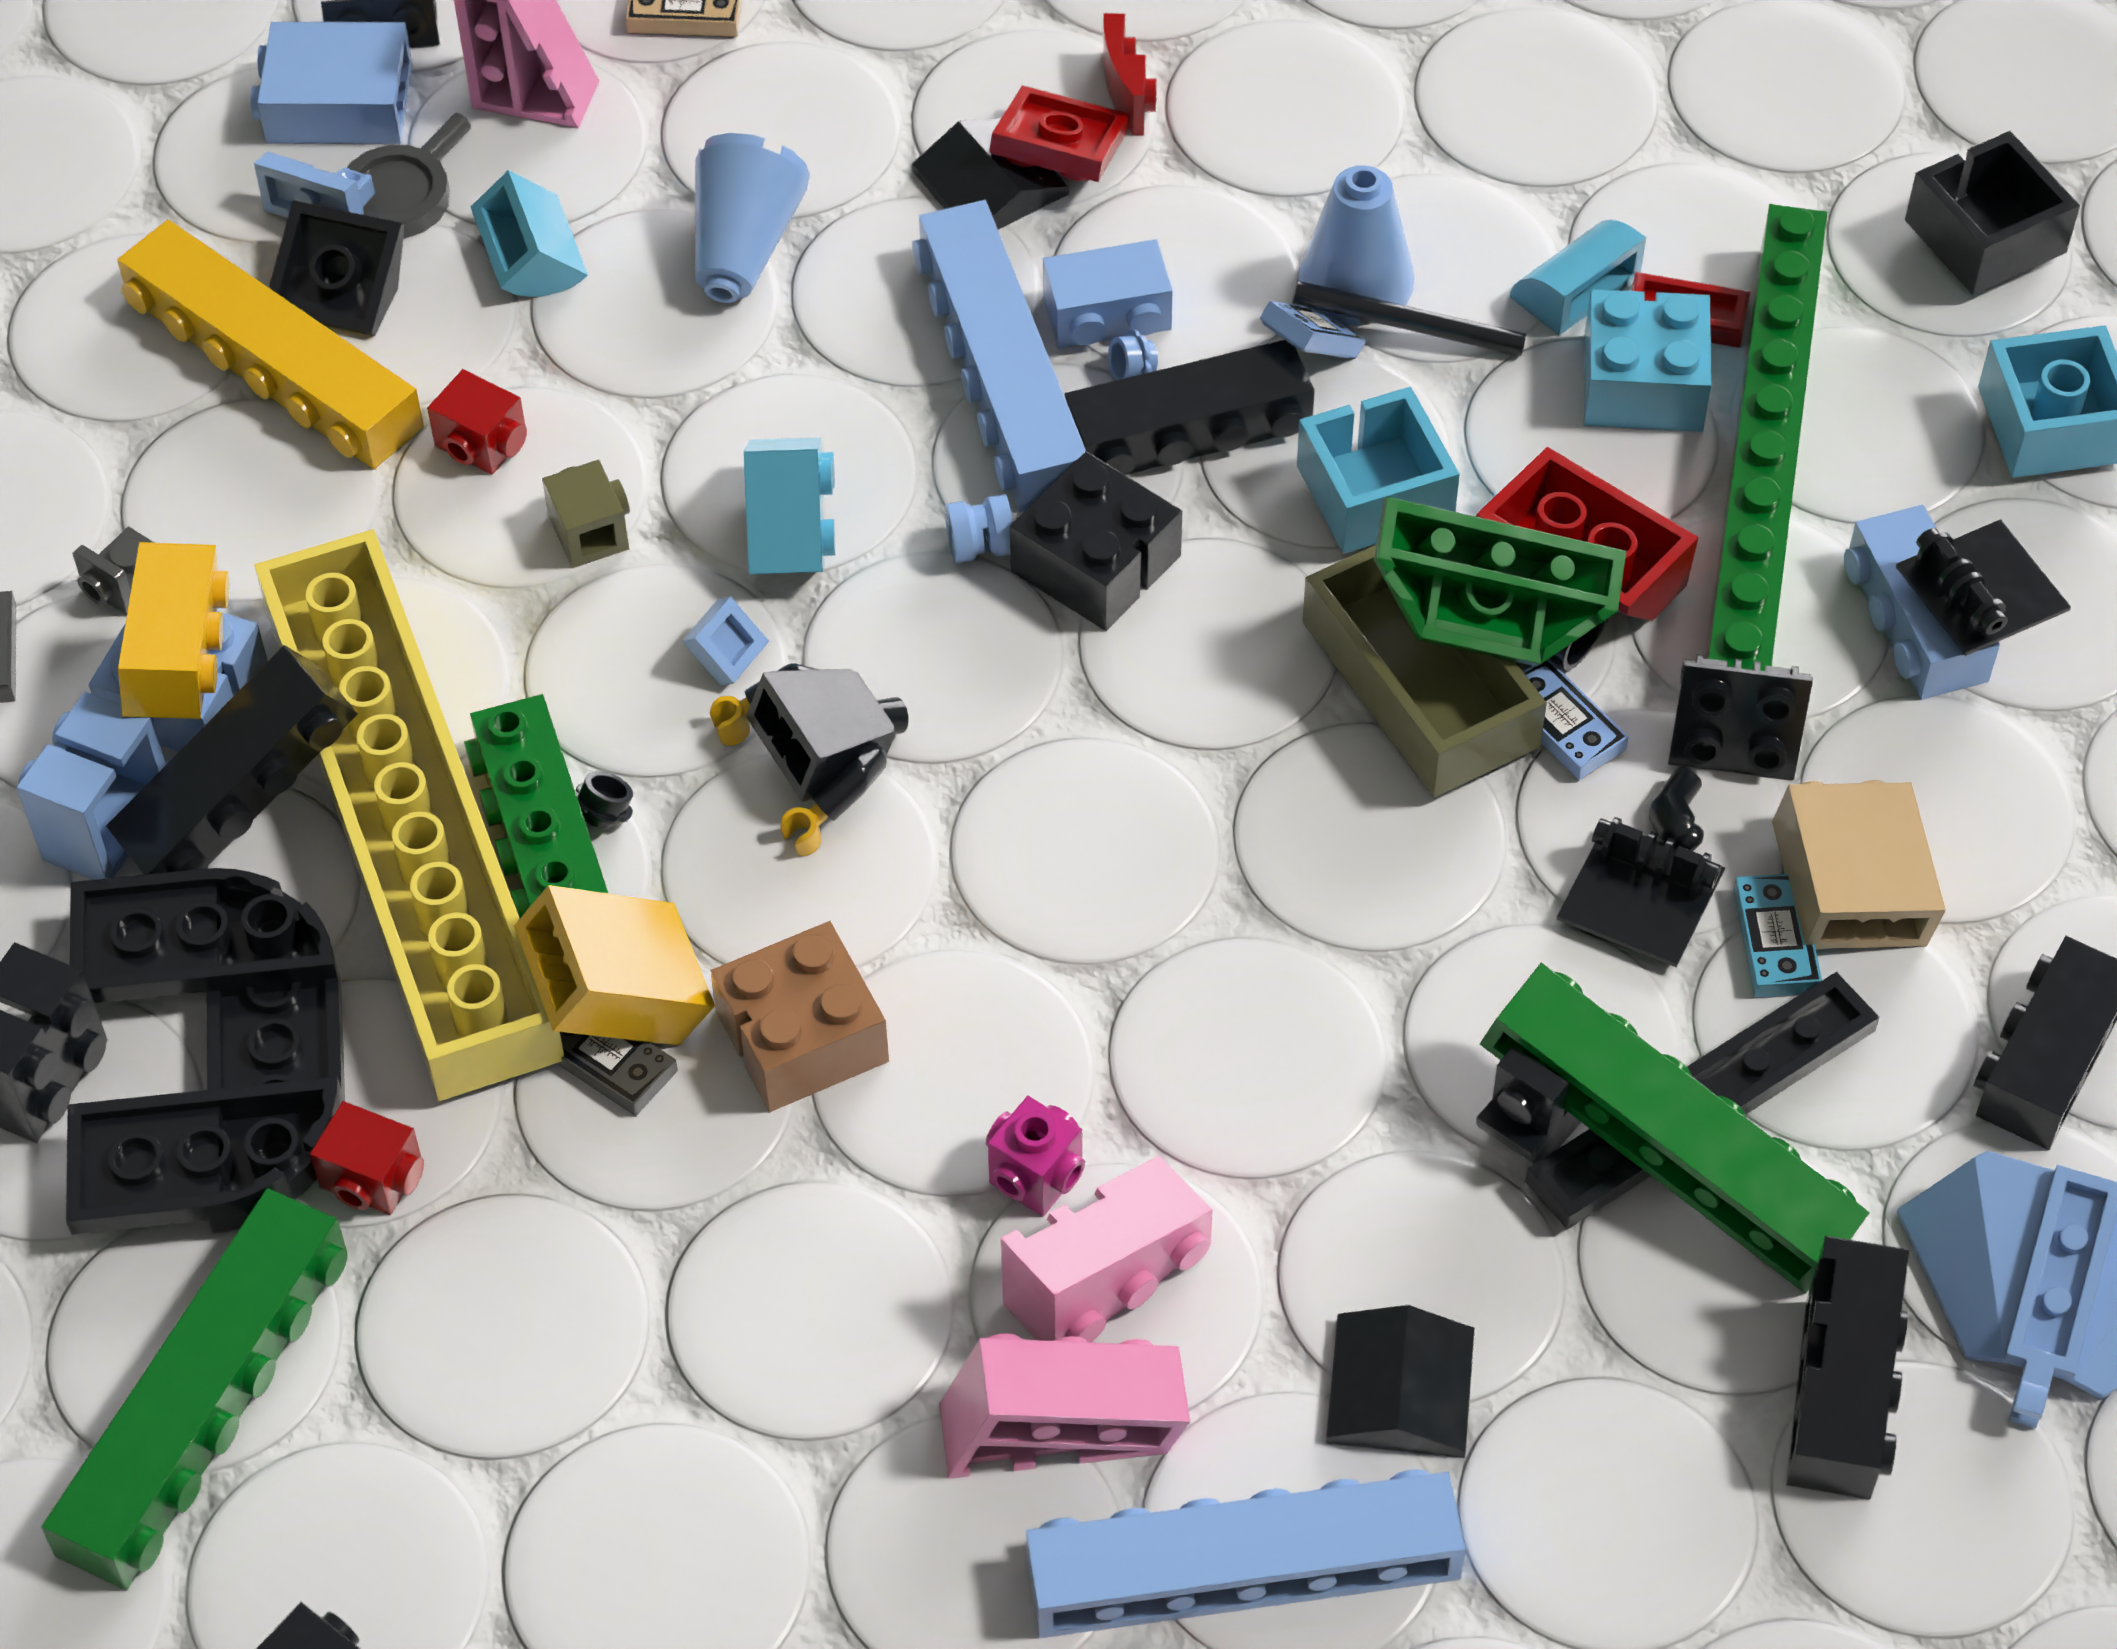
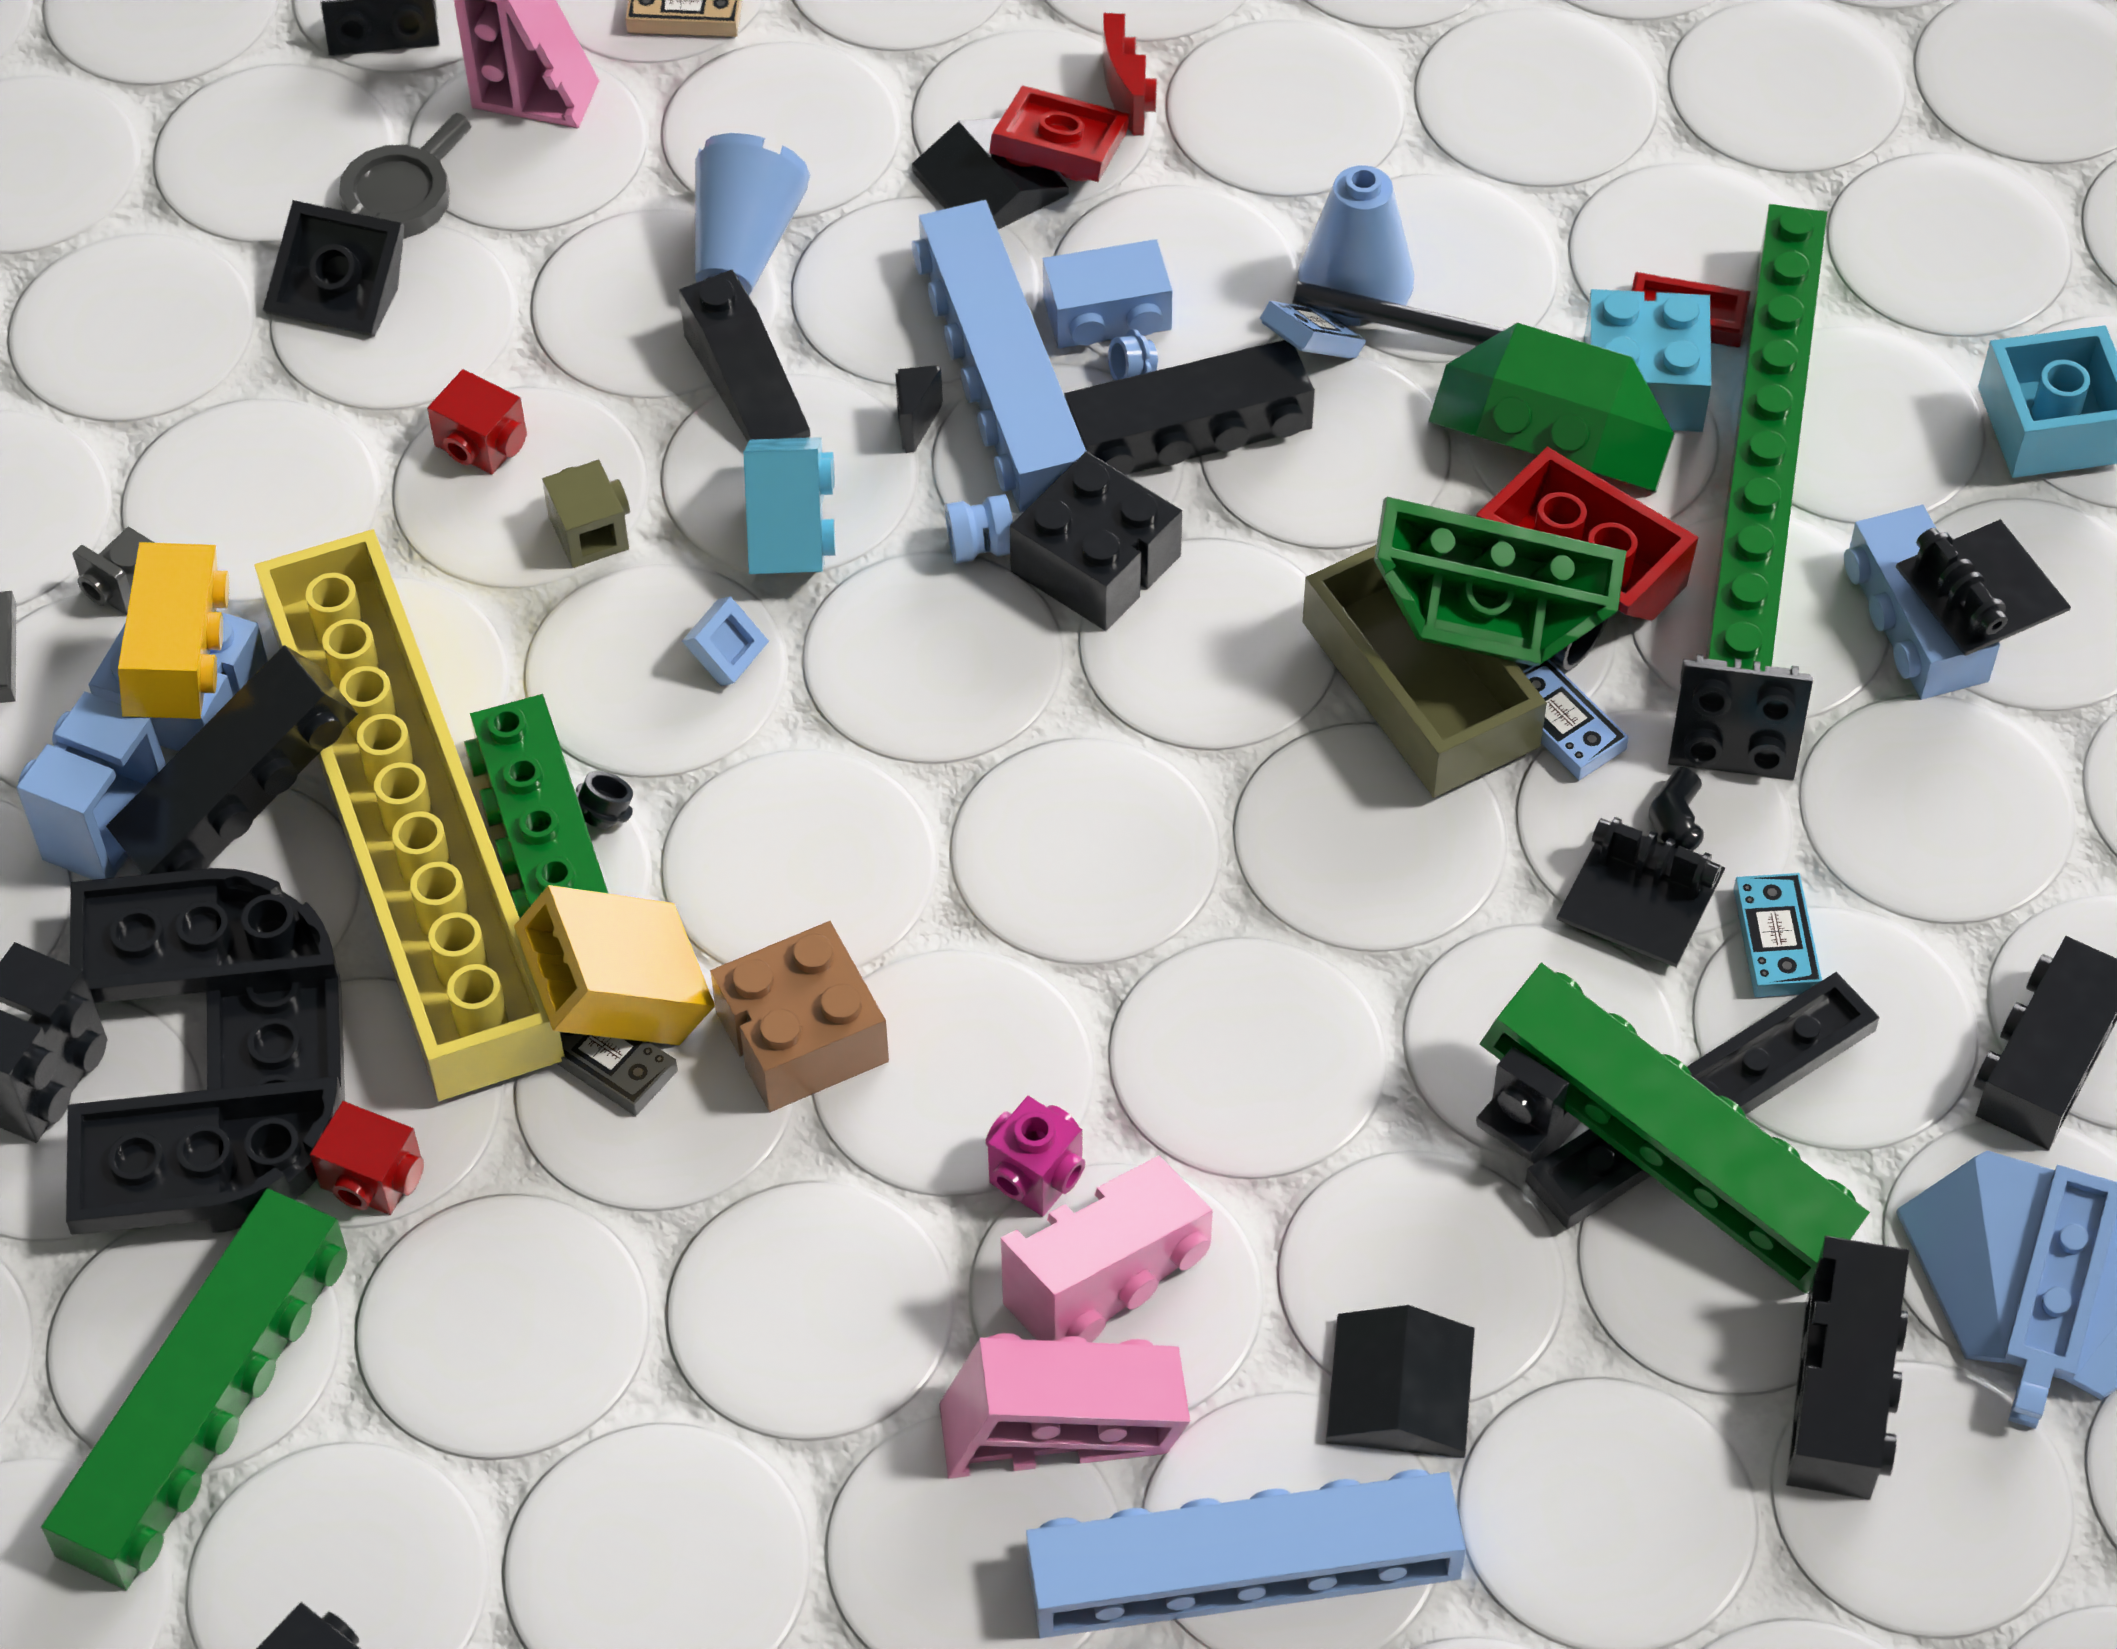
yellow brick [117,219,424,470] -> none
light blue brick [250,22,412,144] -> none
light blue hinge [254,152,375,218] -> none
medium azure brick [470,170,588,297] -> none
black torso [710,663,909,856] -> none
medium azure piece [1296,386,1460,554] -> none
medium azure brick [1509,220,1646,336] -> none
tan brick [1772,780,1946,949] -> none
black piece [1905,131,2080,295] -> none
none -> black slope [679,269,810,442]
none -> black slope [895,366,943,453]
none -> green wedge [1428,322,1675,491]

